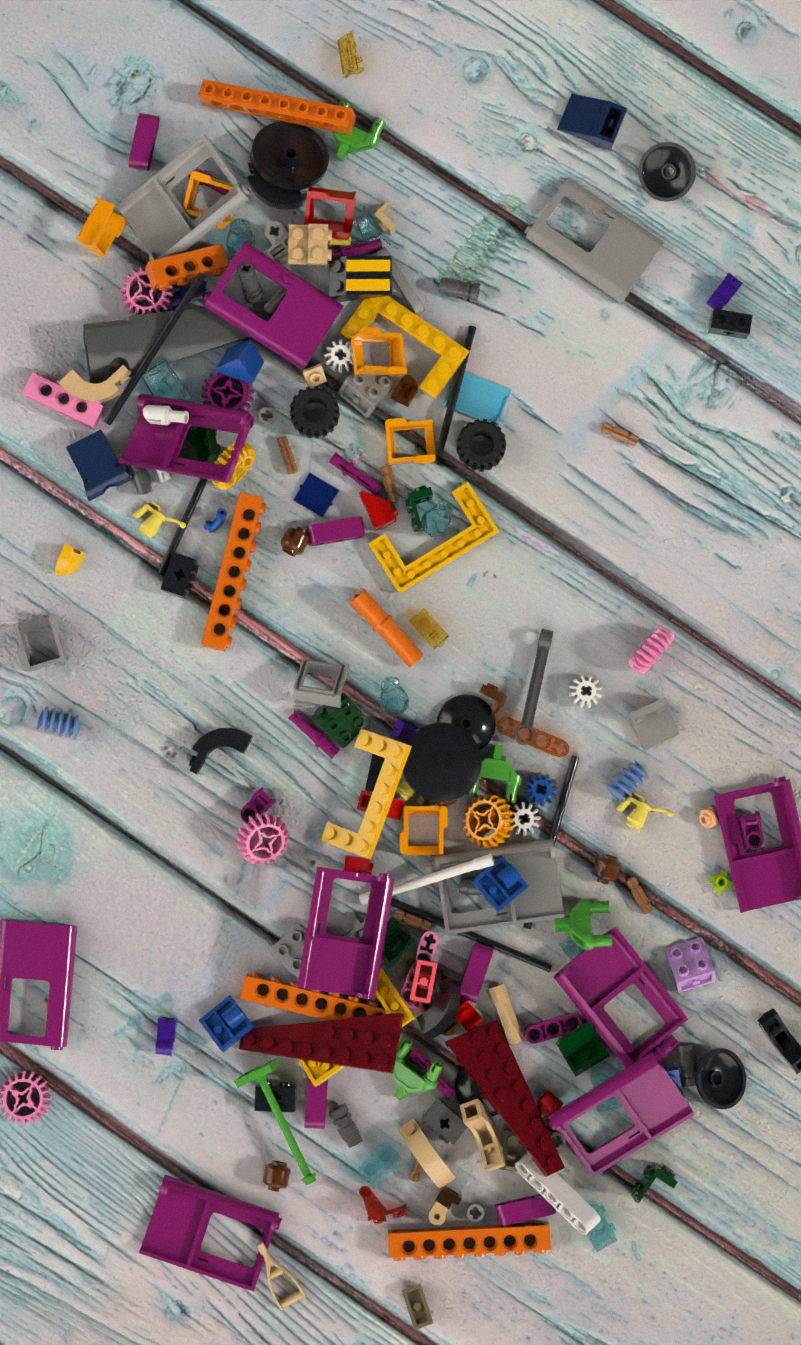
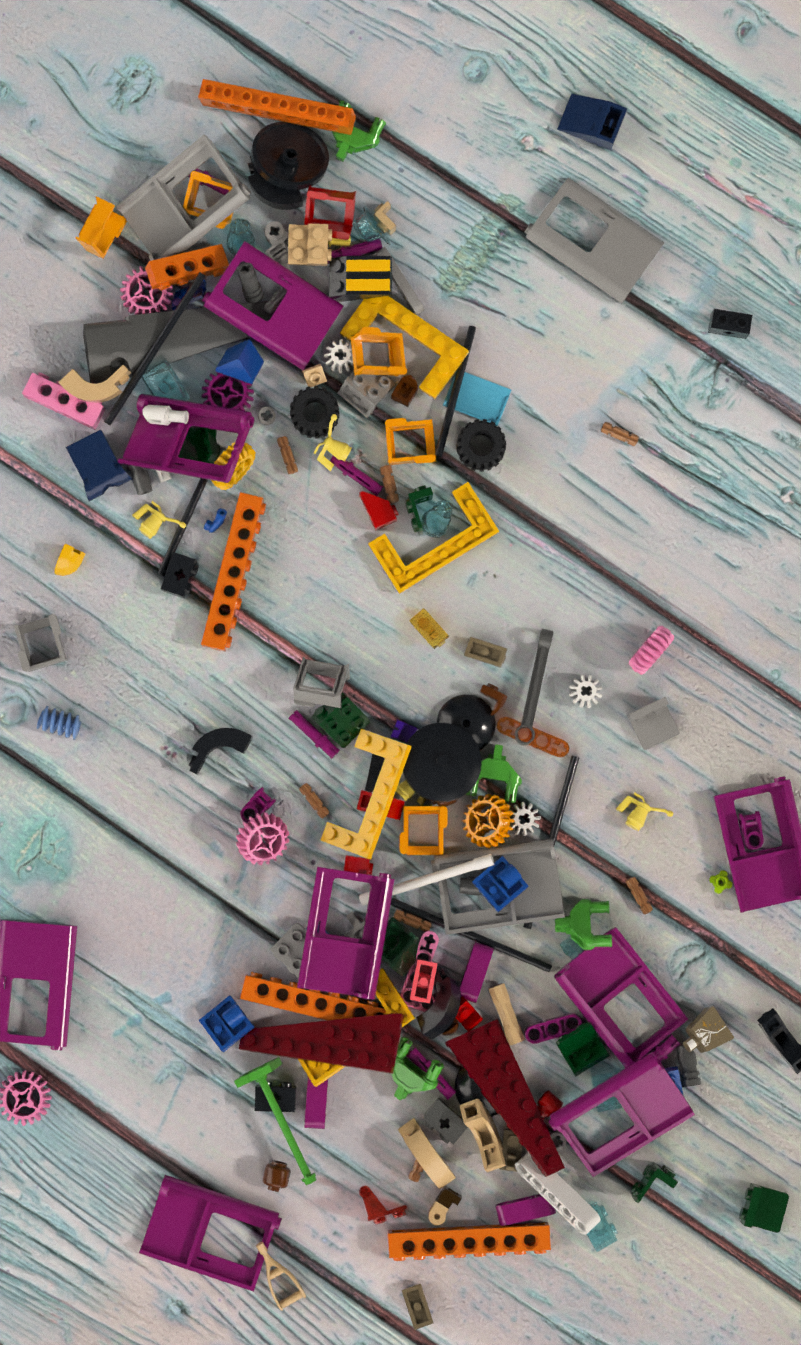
magenta beam [129,113,160,171] -> none
dark purple leg [155,1017,178,1056] -> none
reddish brown head [280,526,309,557] -> none
clear blue piece [293,473,339,518] -> none
magenta beam [306,517,366,546] -> none
dark grey axle [328,1103,363,1148] -> none
clear yellow plate [337,33,364,78] -> none
orange piece [347,587,423,667] -> none
clear light blue bracket [357,1141,402,1189] -> none
clear light blue hair [380,676,410,716] -> none
dark grey axle [439,277,481,303] -> none
light grey bush [466,1202,485,1222] -> none
blue gear [524,773,558,807] -> none
reddish brown head [592,854,621,885] -> none
medium blue piece [605,760,650,801] -> none
black dish [639,142,696,202] -> none
lavender bracket [665,937,716,993] -> none
black dish [695,1048,746,1109] -> none
light nougat plate [699,805,720,828] -> none
dark purple leg [706,273,743,310] -> none
none -> medium nougat axle [299,783,329,818]
none -> light yellow piece [314,414,352,471]
none -> dark tan plate [464,637,507,668]
none -> dark tan torso [683,1006,734,1053]
none -> dark green bracket [739,1183,789,1233]

